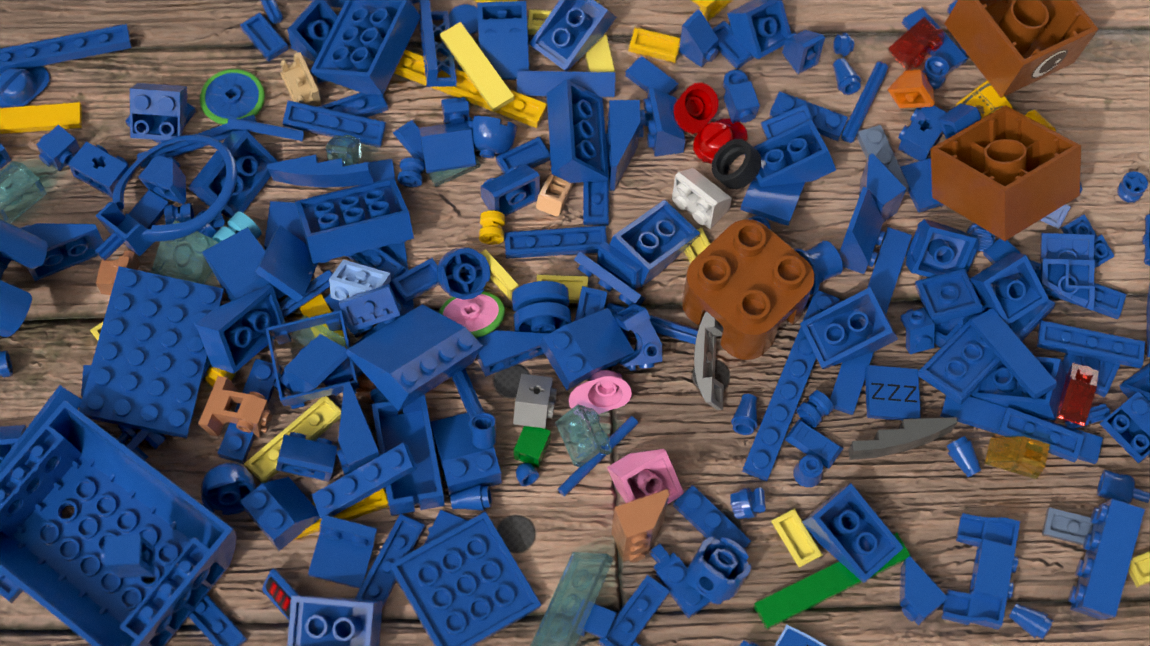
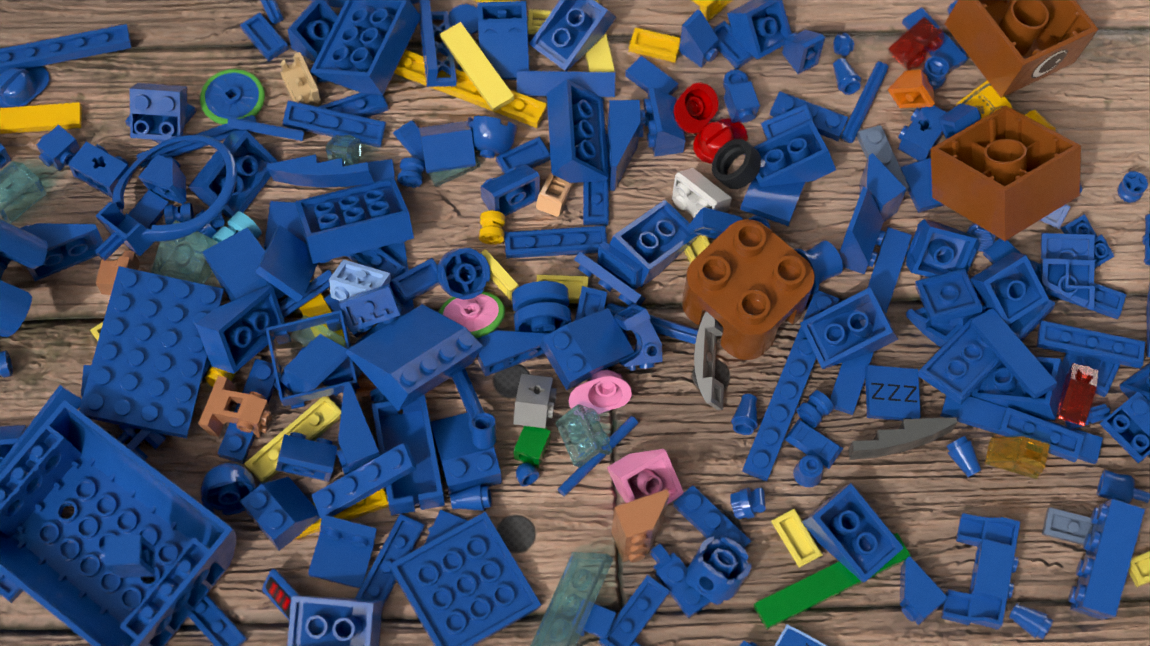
blue bracket [441,97,469,124] -> none
blue bracket [901,309,935,354] -> none
none -> blue slope [687,207,743,239]

